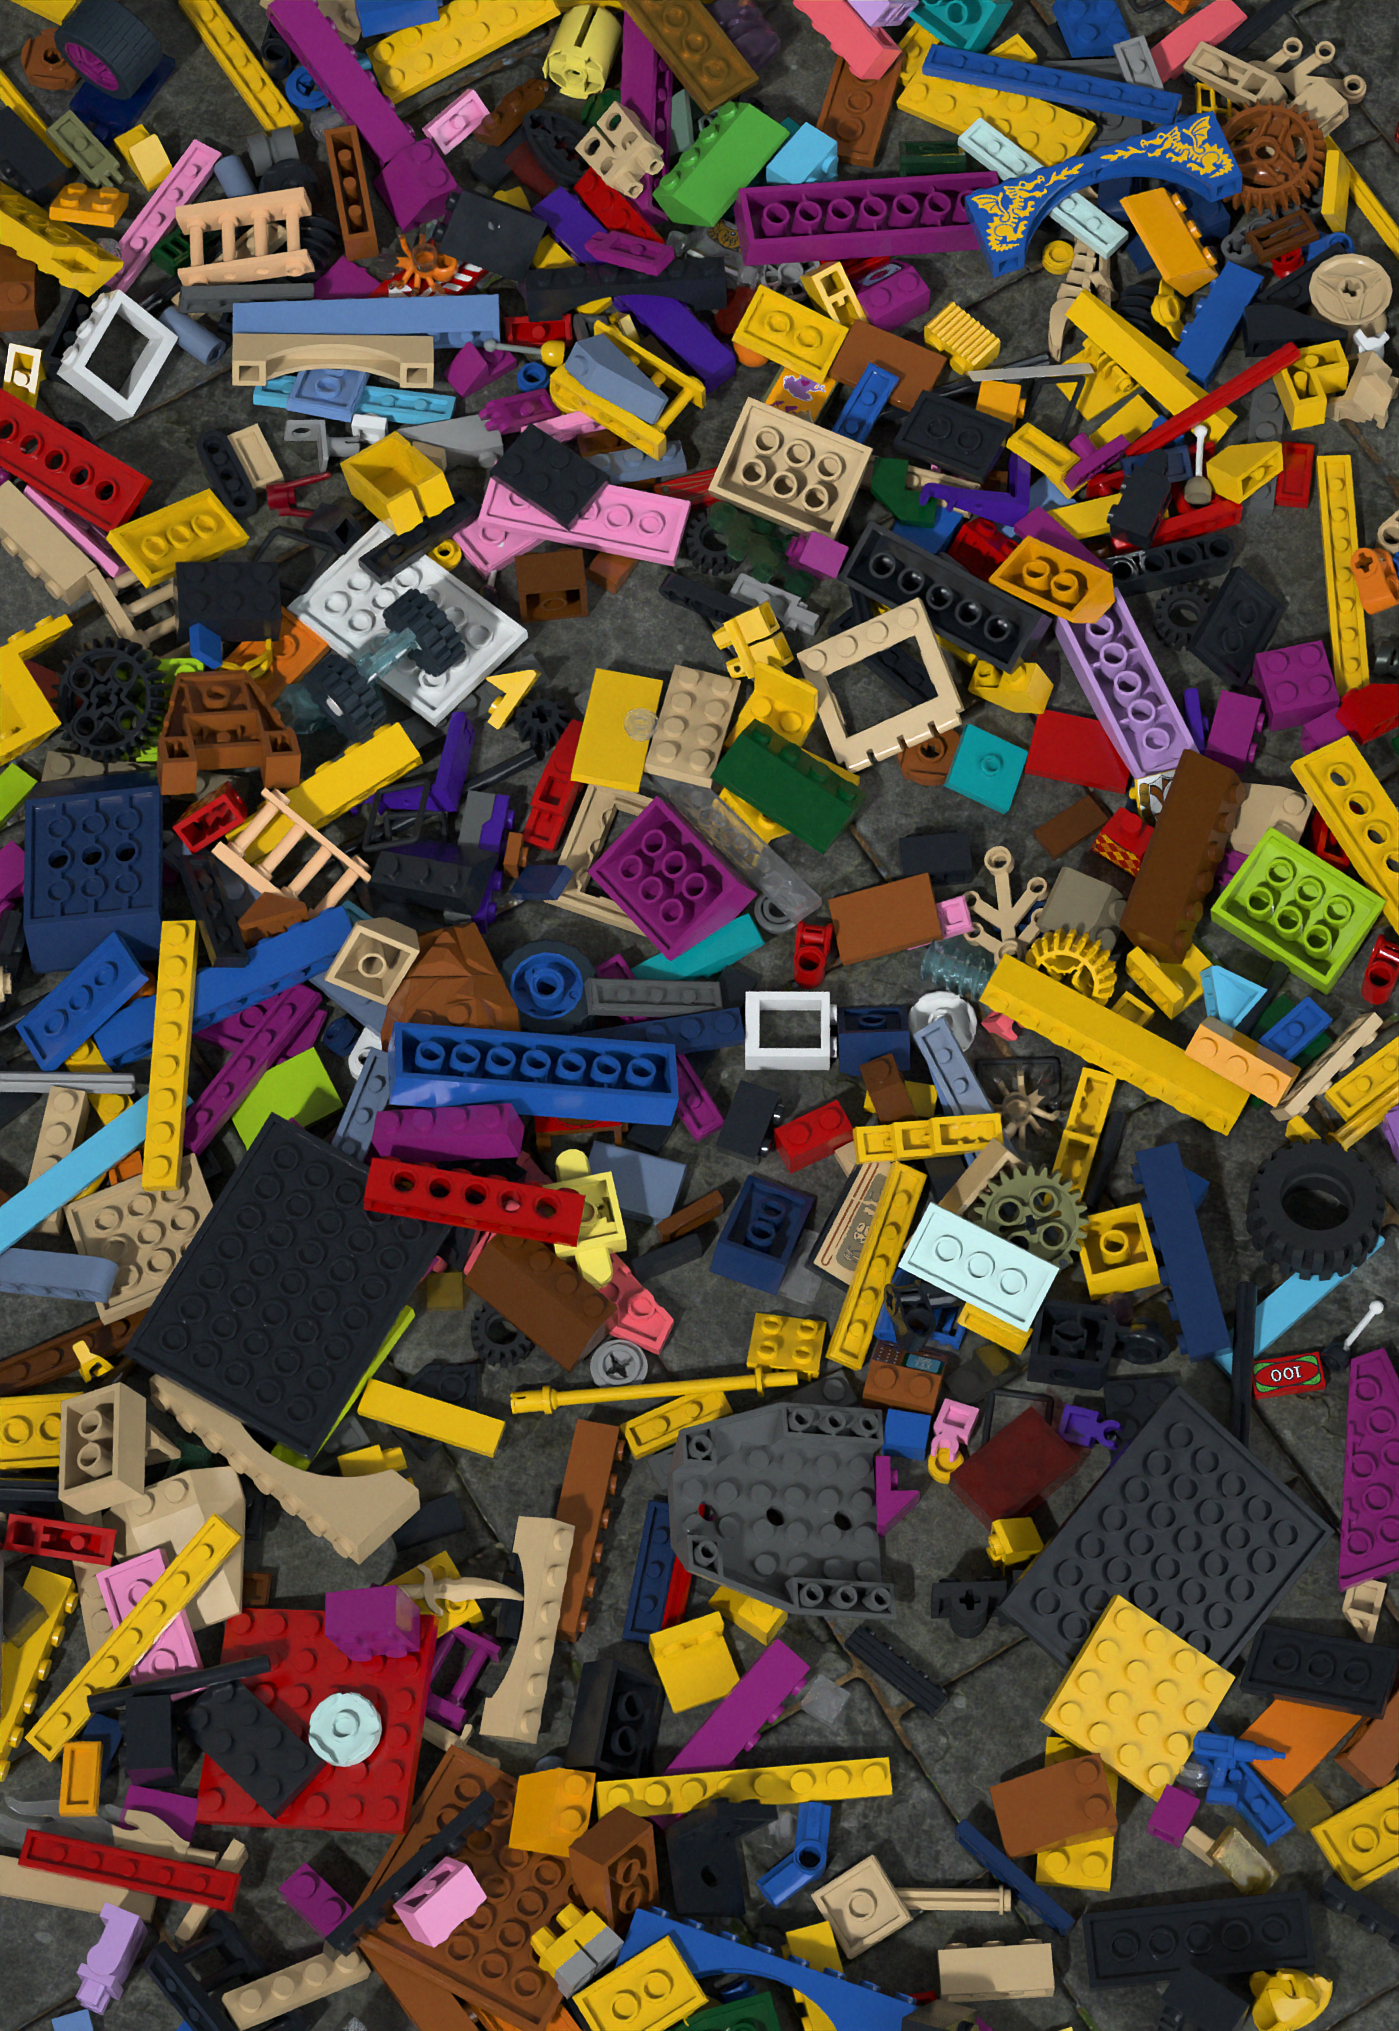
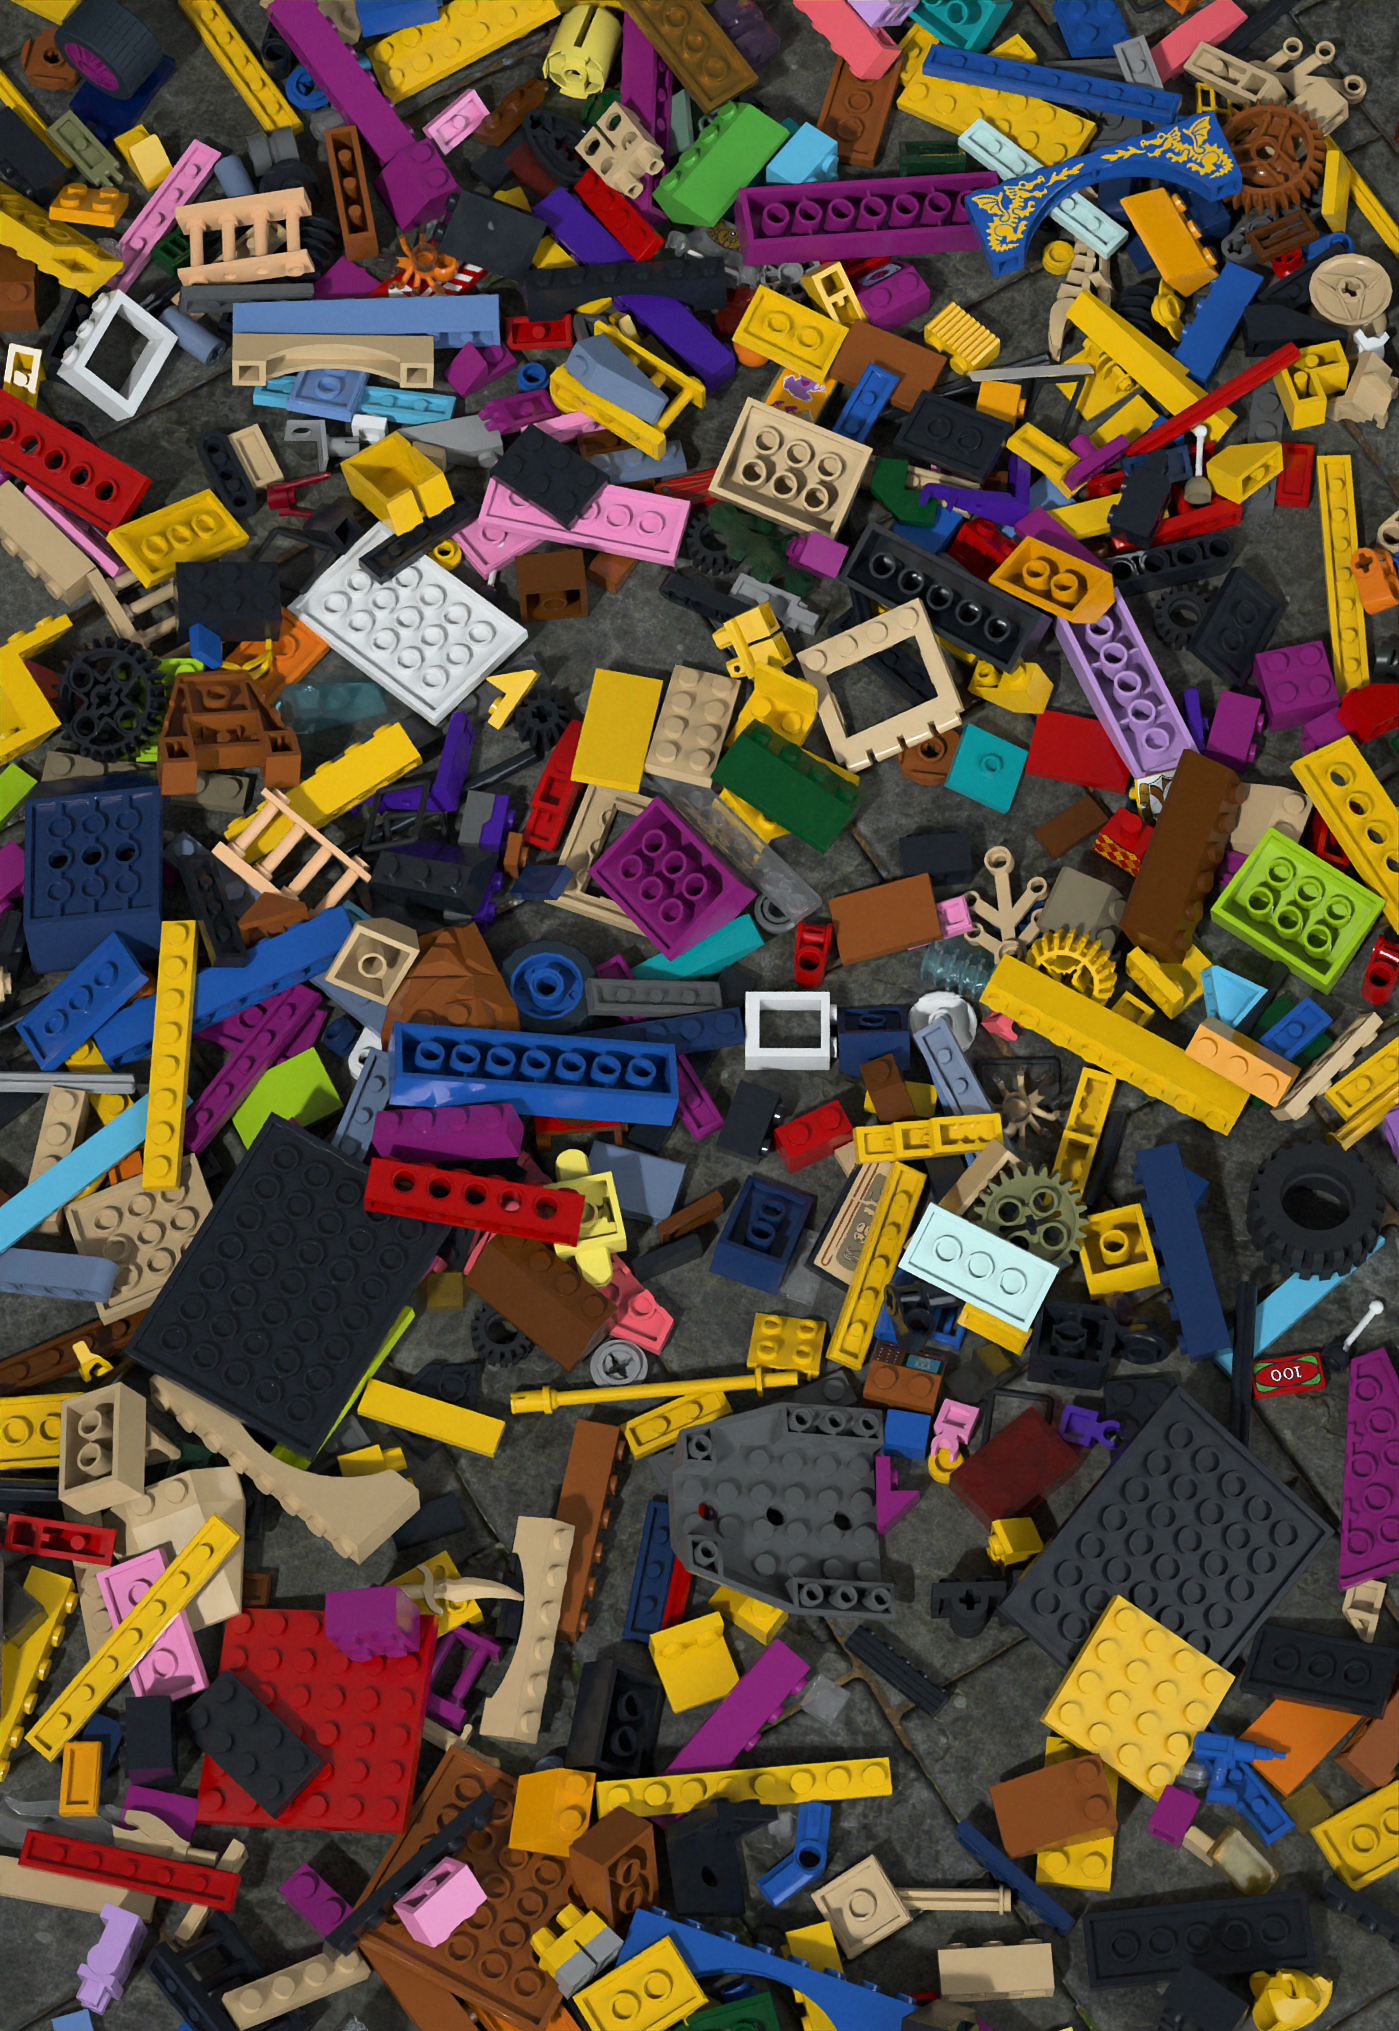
black piece [87,1654,272,1713] -> none
red torso [172,781,248,855] -> none
black plate [303,588,466,743] -> none
light aqua tile [308,1692,382,1767] -> none
hinge [484,339,565,367] -> none
magenta hinge [584,231,675,276] -> none
clear plate [624,708,658,741] -> none
yellow tile [1285,1115,1321,1145] -> none

